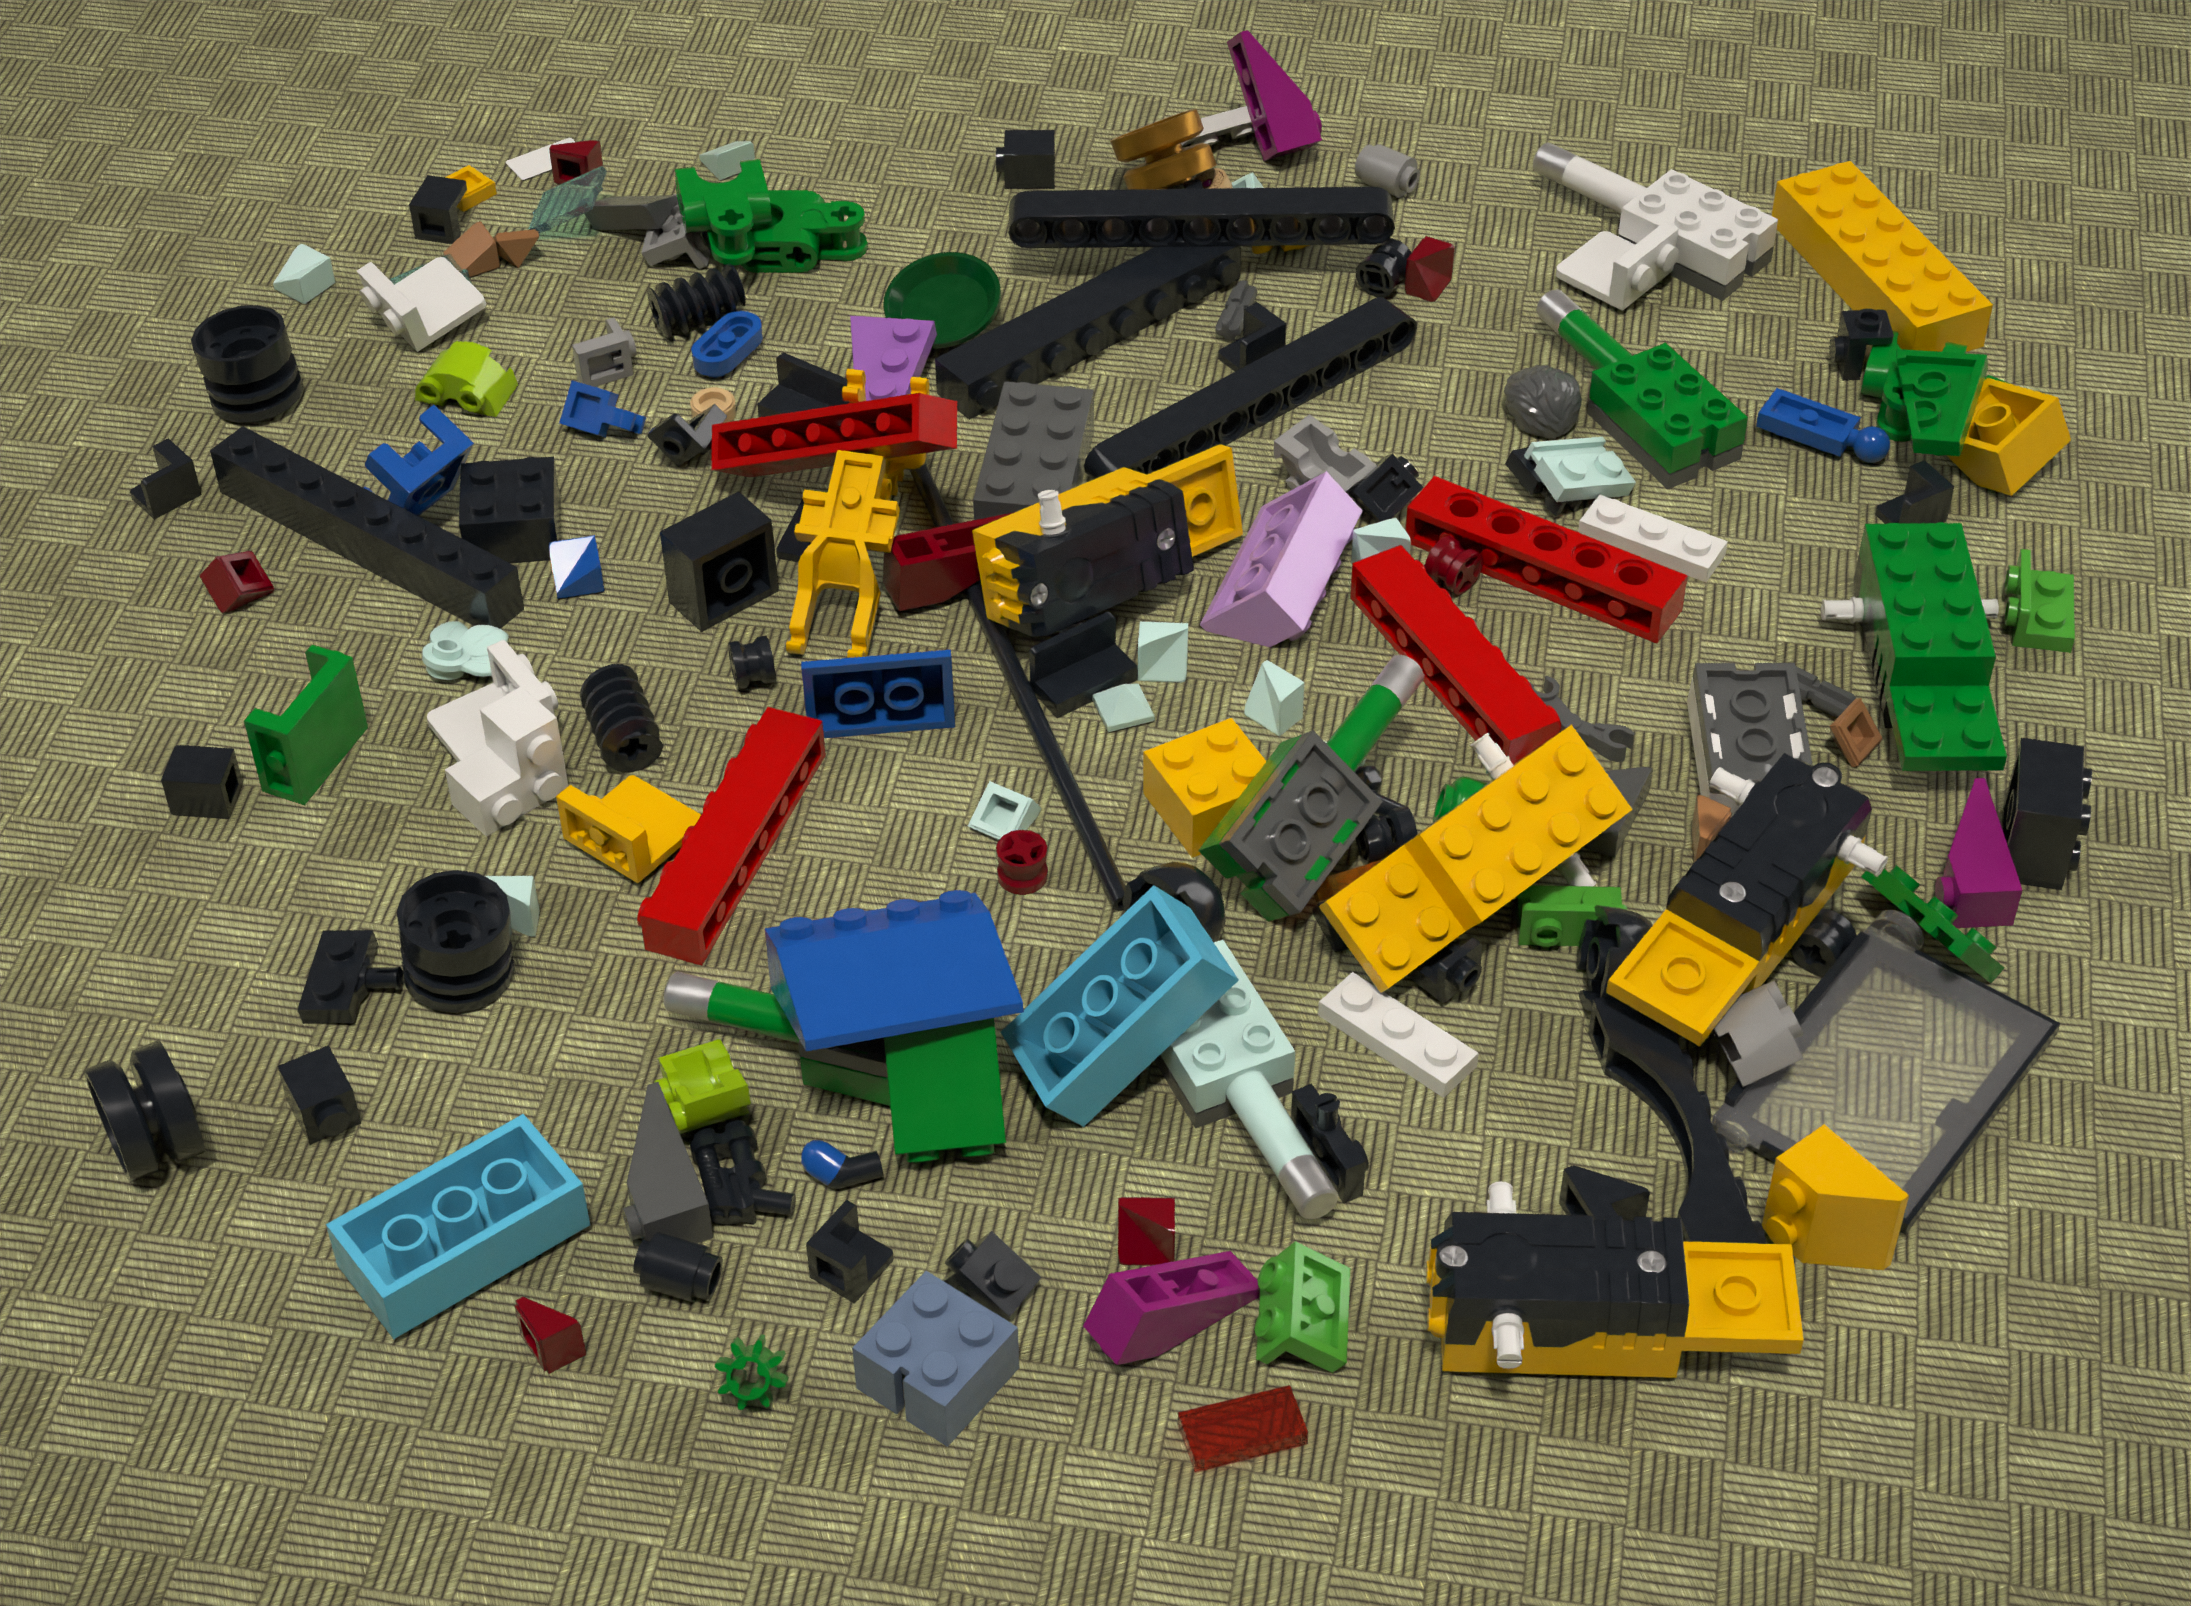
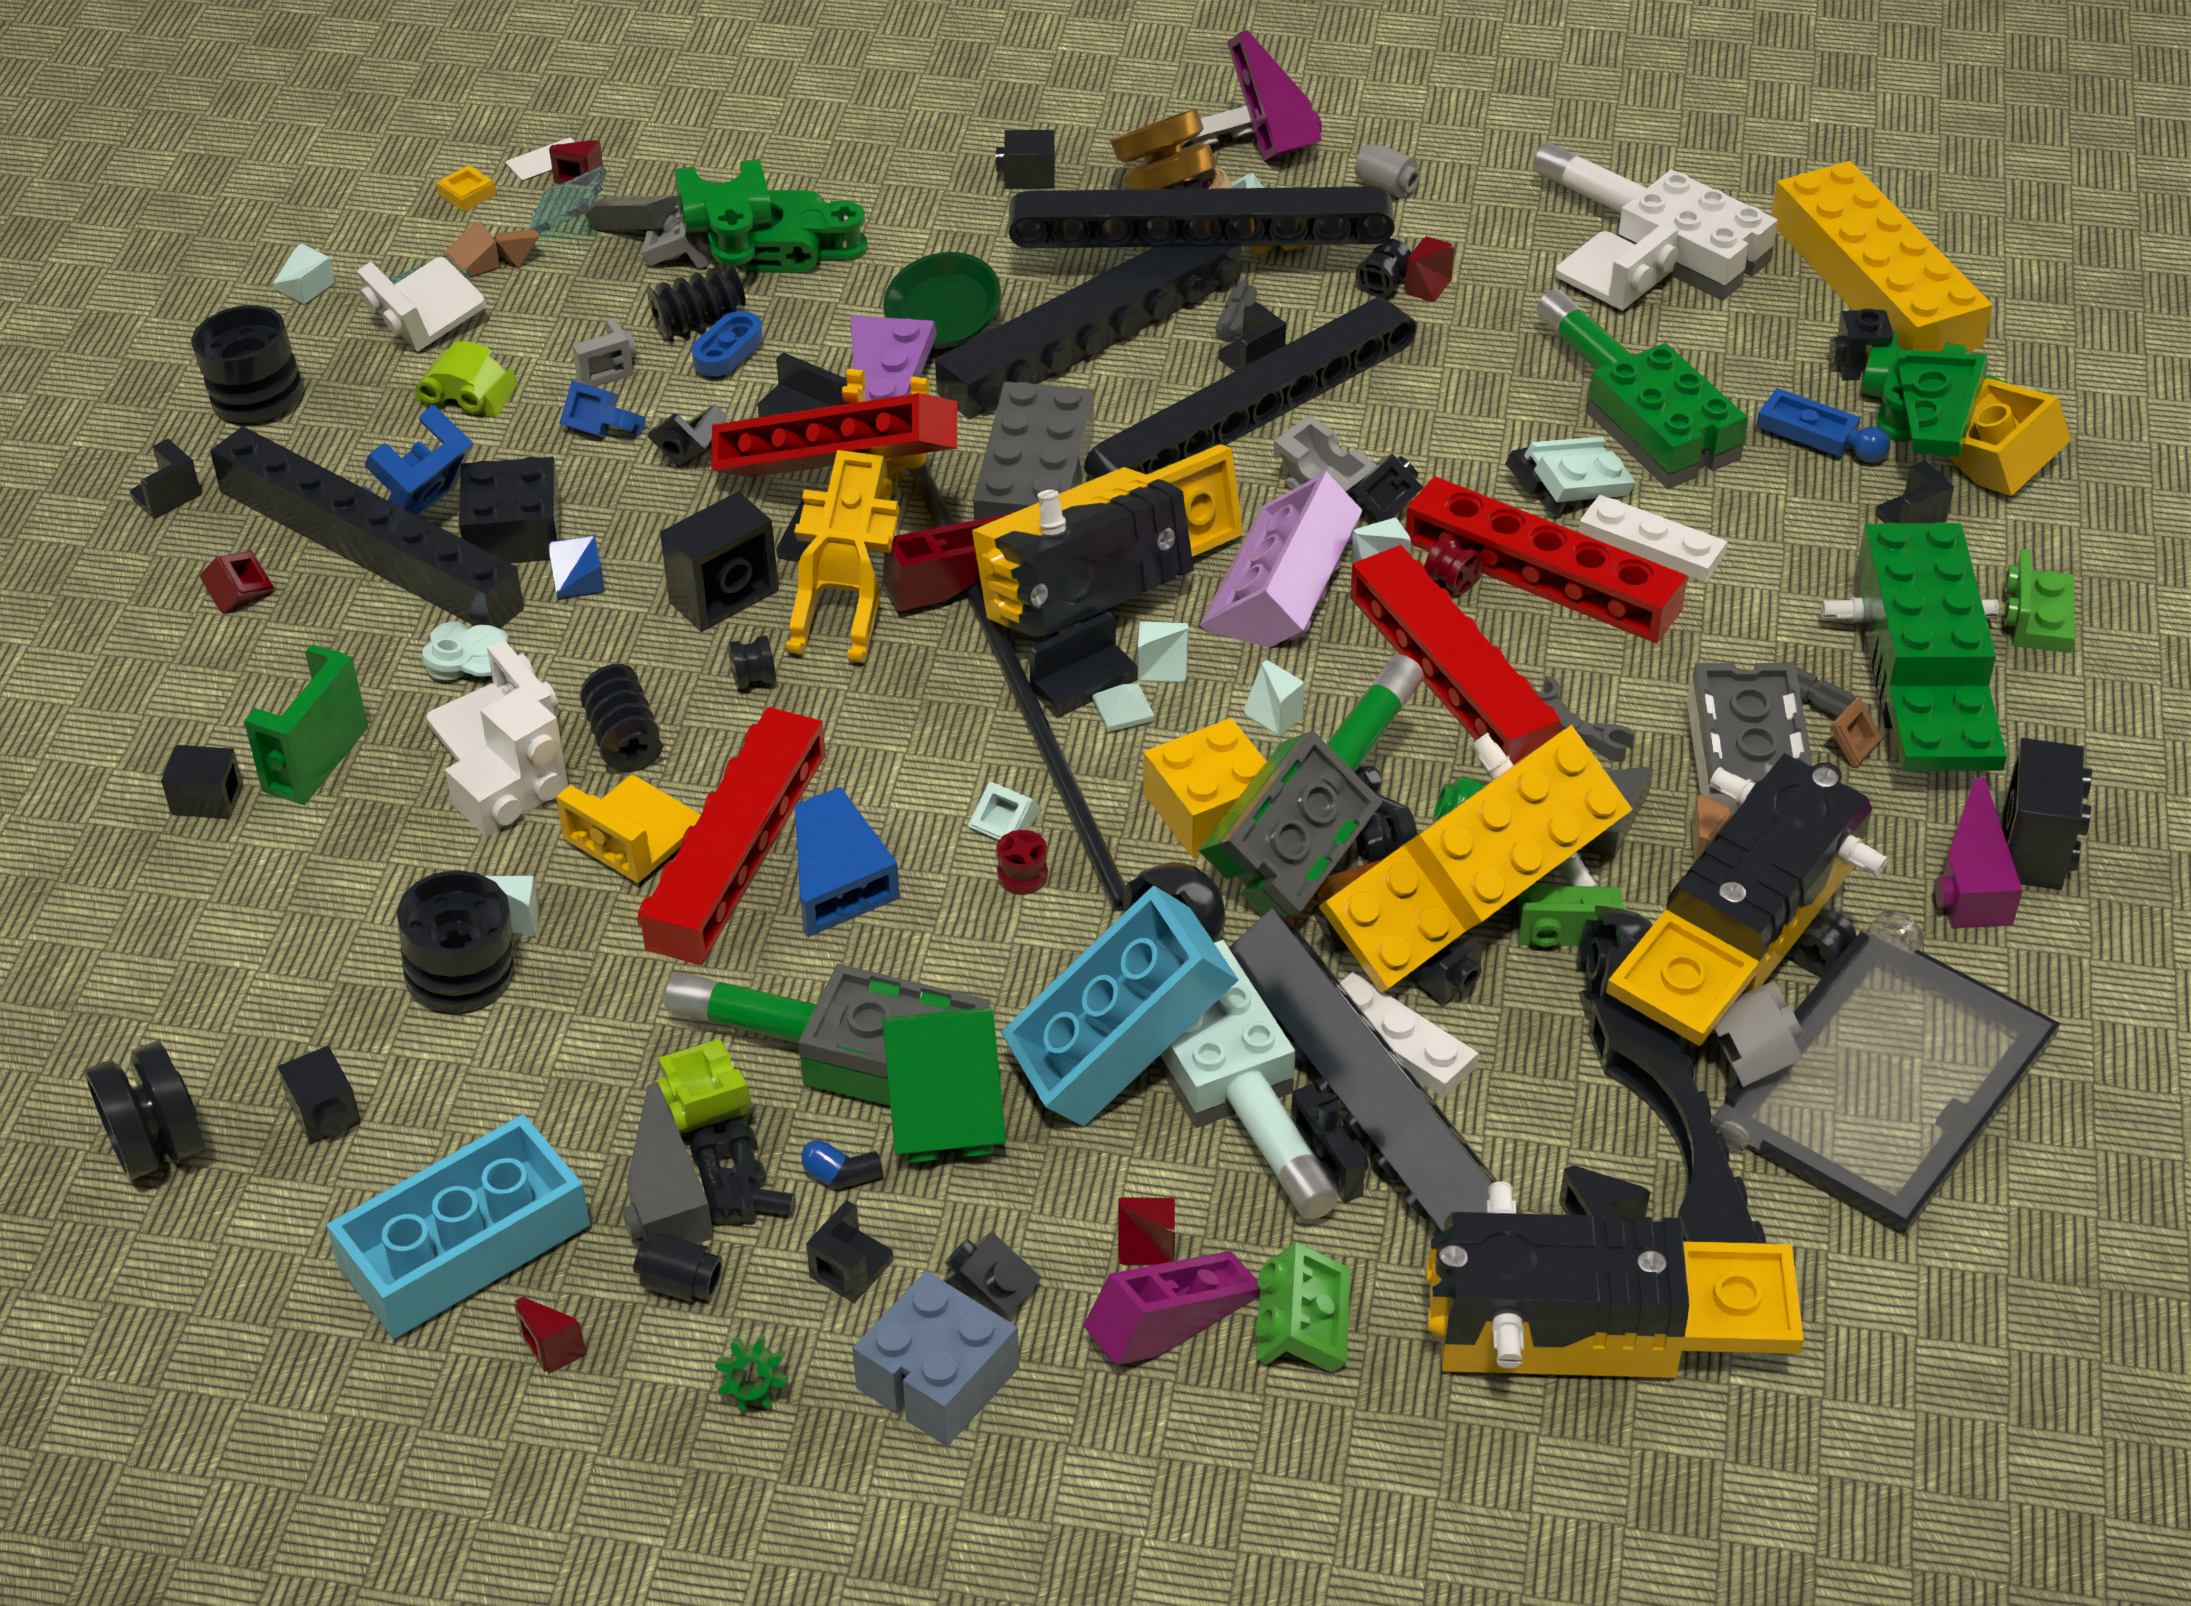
black plate [297,930,403,1024] -> none
black panel [409,175,467,244] -> none
tan tile [690,387,736,423] -> none
light aqua slope [699,141,755,180] -> none
blue slope [765,890,1024,1051] -> none
blue slope [801,650,955,738] -> none
clear red tile [1177,1385,1309,1472] -> none
dark grey hair [1504,365,1582,439] -> none
yellow slope [1762,1124,1909,1270] -> none
green wing [1861,865,2005,983] -> none
none -> blue slope [795,786,900,937]
none -> black brick [1229,908,1524,1237]

